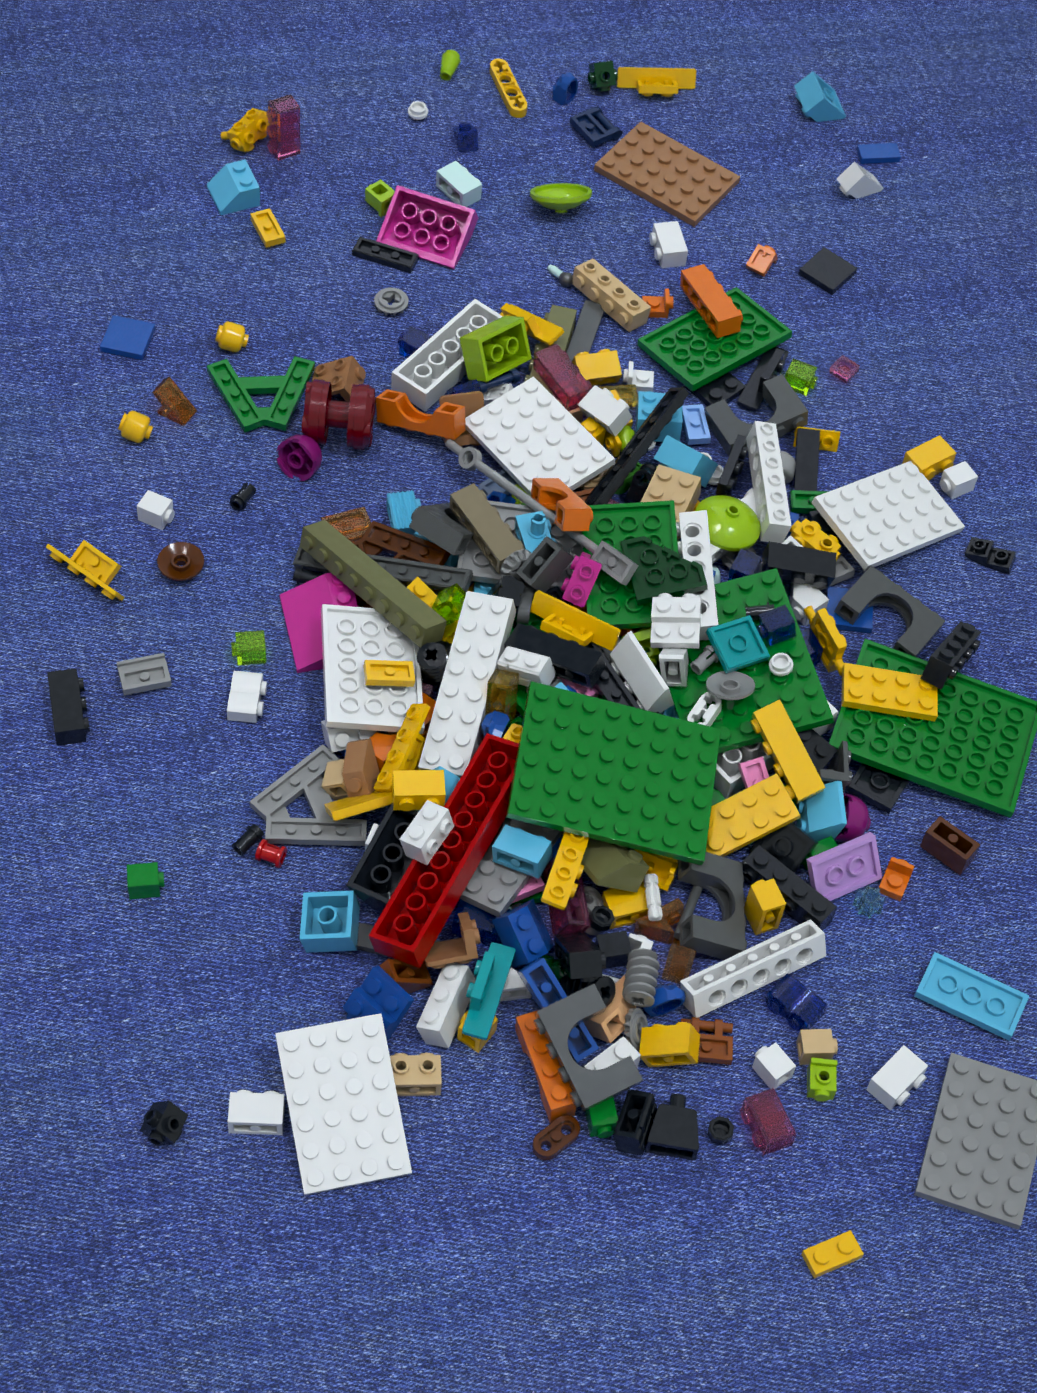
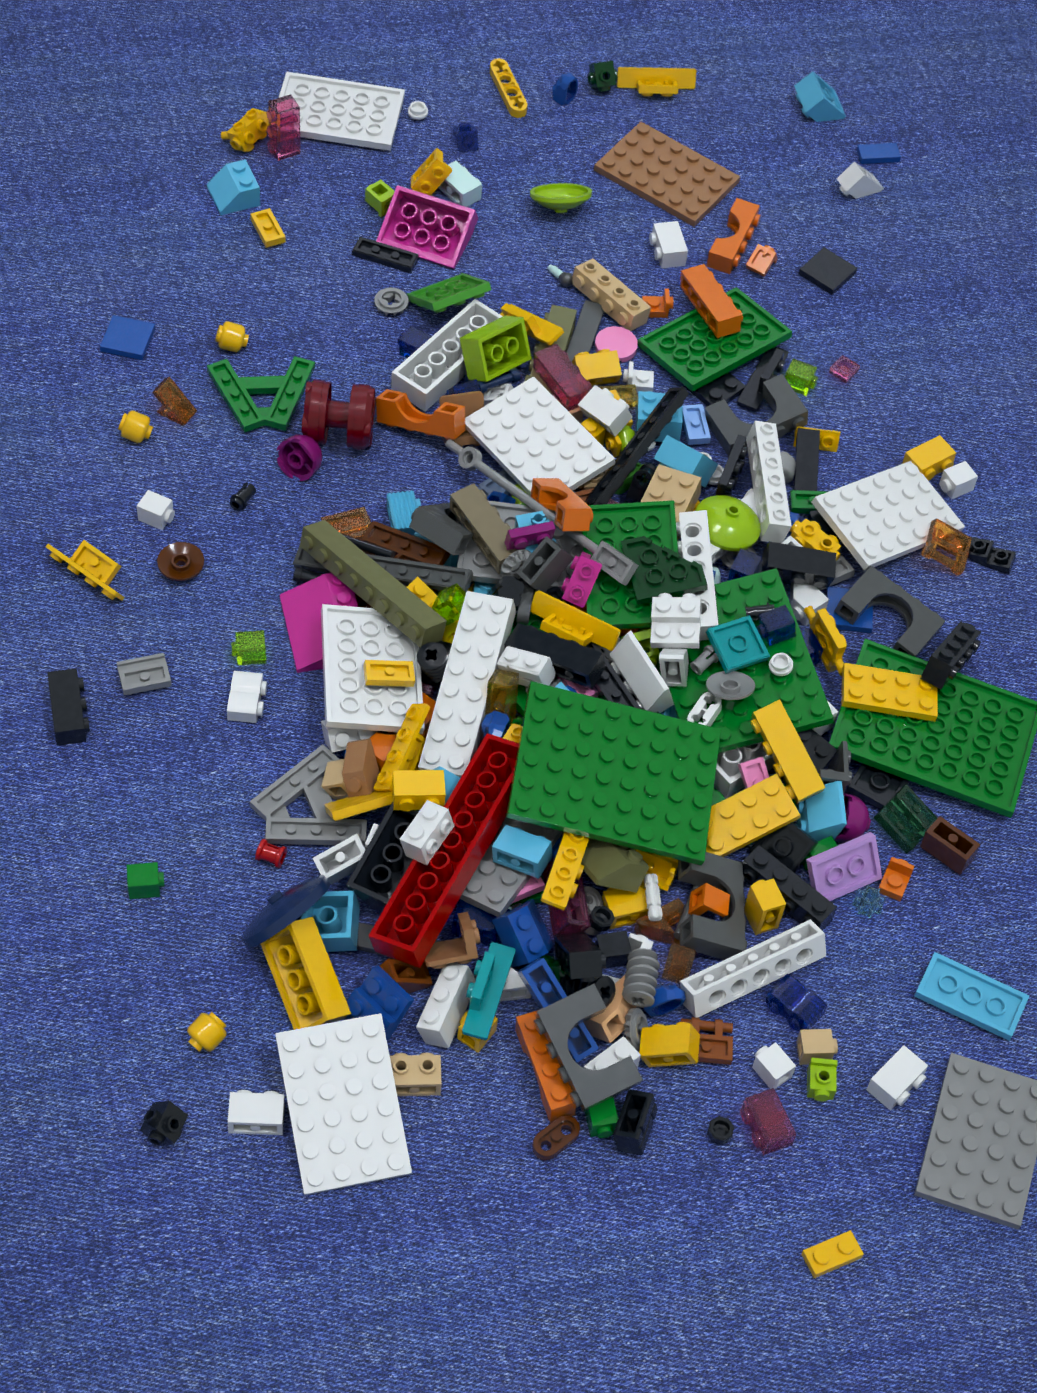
black pin [232,824,264,856] -> none
medium nougat bracket [312,356,366,402] -> none
lime cone [440,50,461,81] -> none
dark blue plate [570,106,622,147] -> none
black torso [645,1094,699,1161] -> none
none -> yellow head [187,1012,227,1052]
none -> dark blue dish [241,875,331,948]
none -> yellow slope [261,917,351,1030]
none -> white plate [270,72,405,151]
none -> white slope [313,834,366,885]
none -> black bar [341,533,395,558]
none -> bright green plate [407,273,491,313]
none -> yellow bracket [411,148,452,196]
none -> magenta plate [504,521,556,550]
none -> bright pink tile [595,326,638,363]
none -> orange panel [688,883,730,917]
none -> orange arch [706,198,761,274]
none -> clear green slope [873,784,937,854]
none -> clear orange plate [921,519,972,575]

